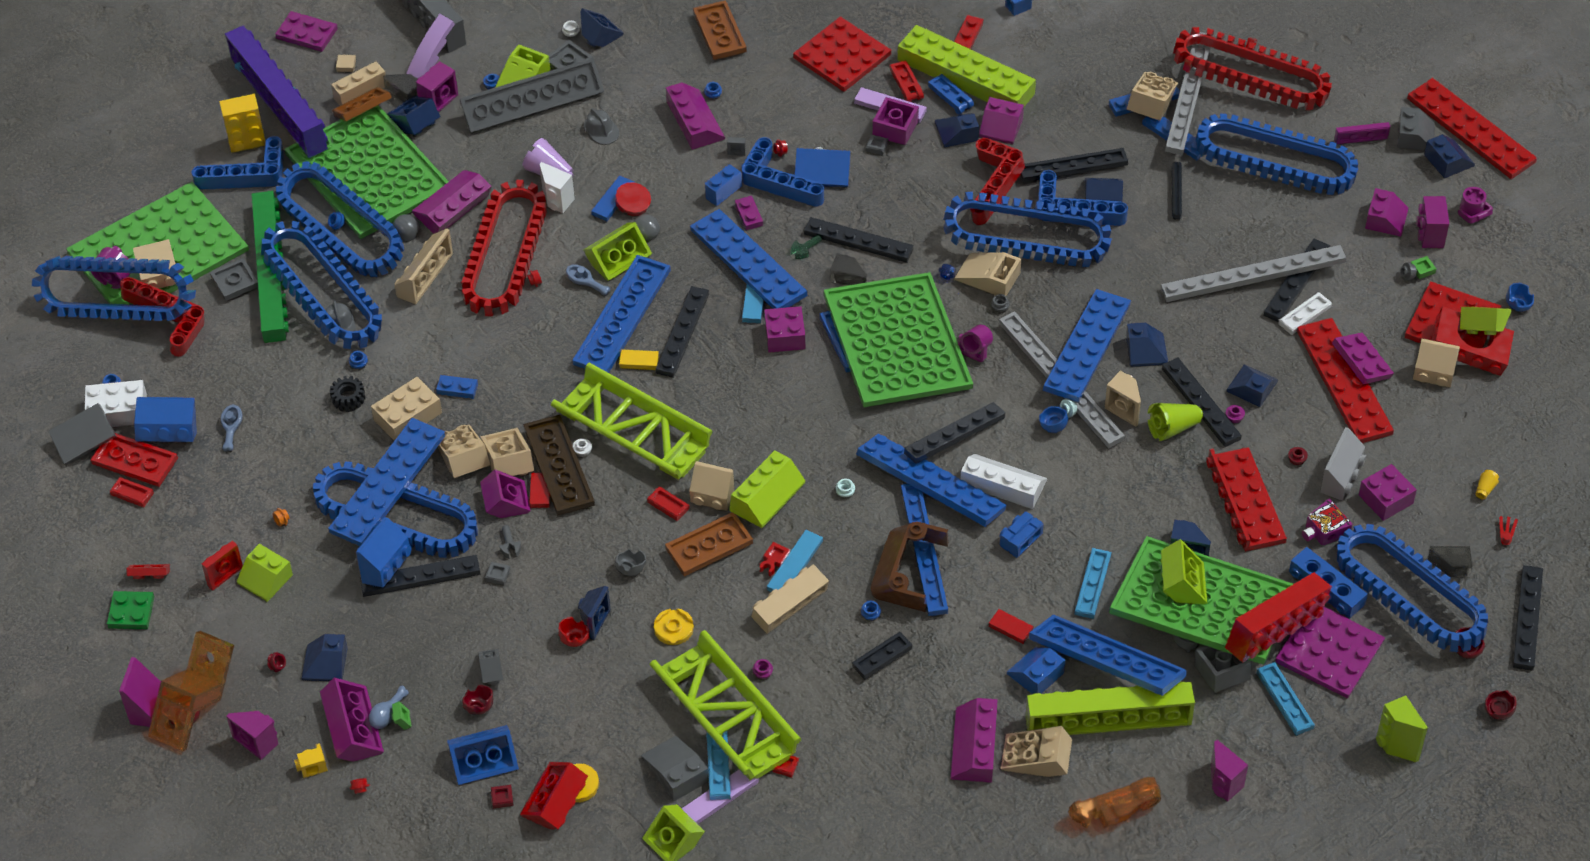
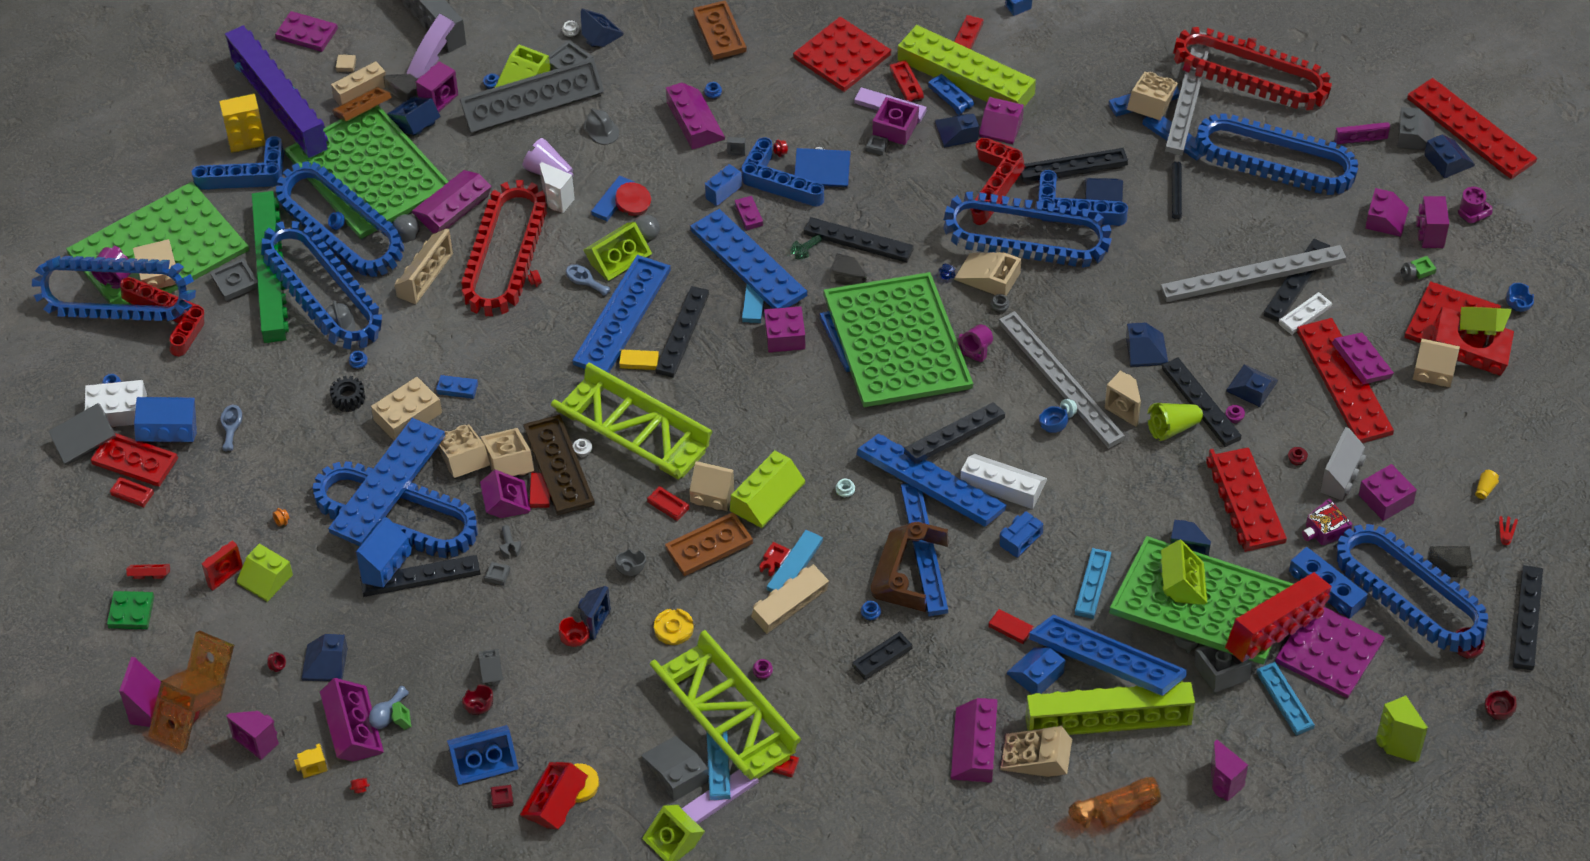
blue plate [1043,289,1131,403] -> none

